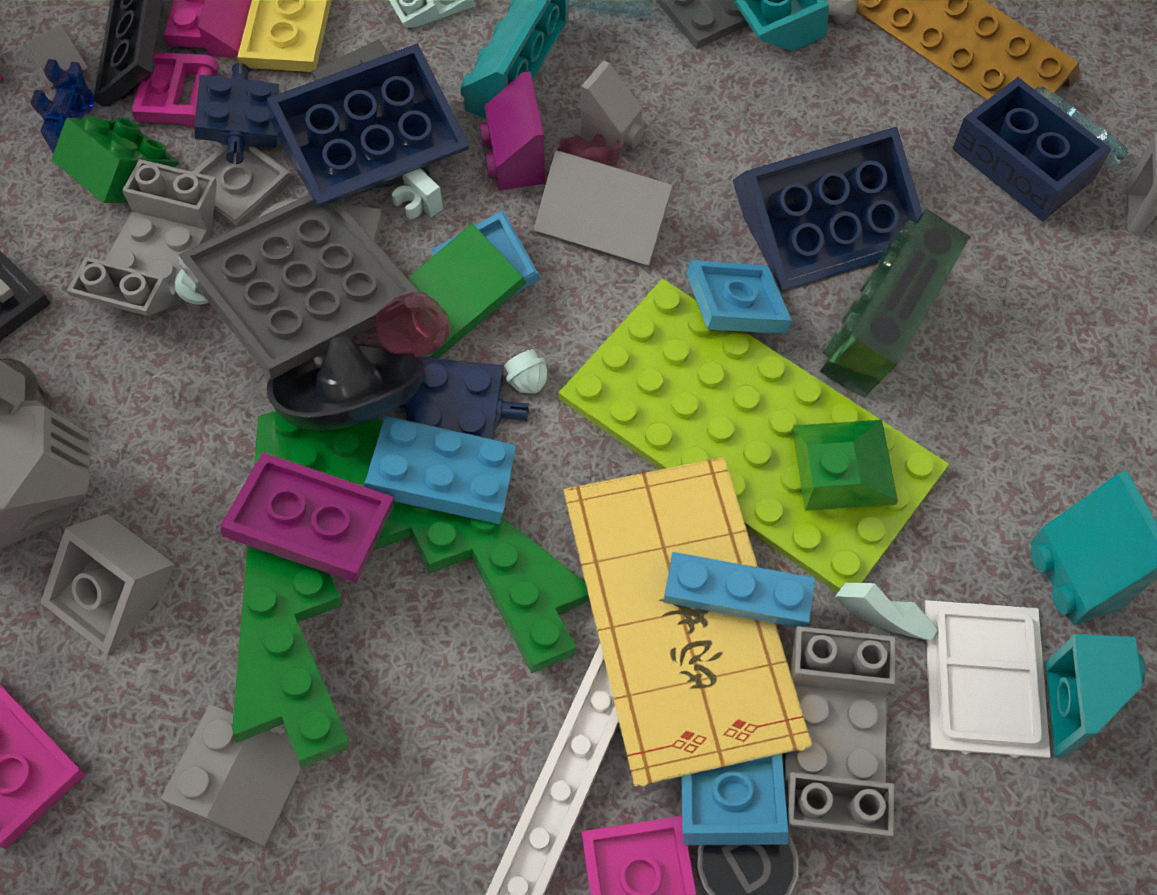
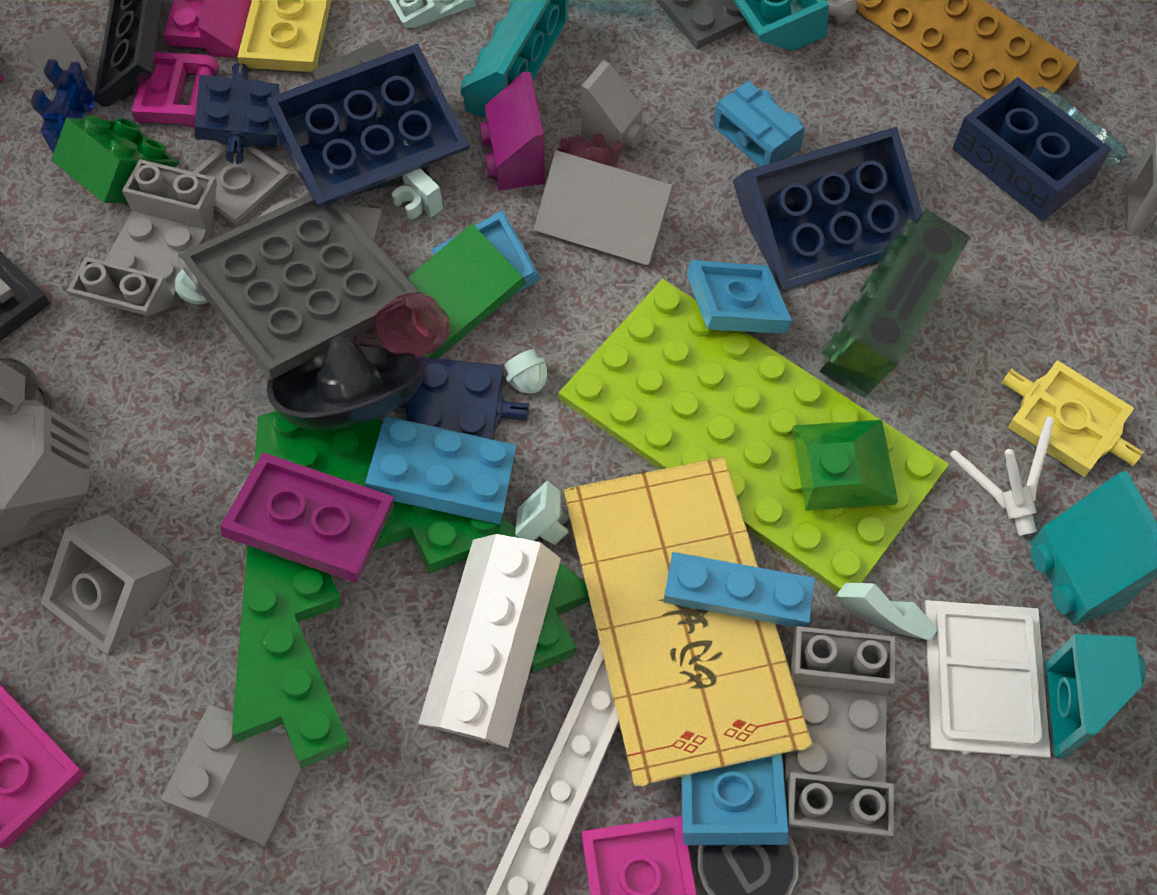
none -> white slope [418,534,561,748]
none -> light aqua tile [515,481,569,545]
none -> dark azure brick [713,81,805,167]
none -> white plant [950,417,1054,536]
none -> light yellow plate [1001,360,1144,478]

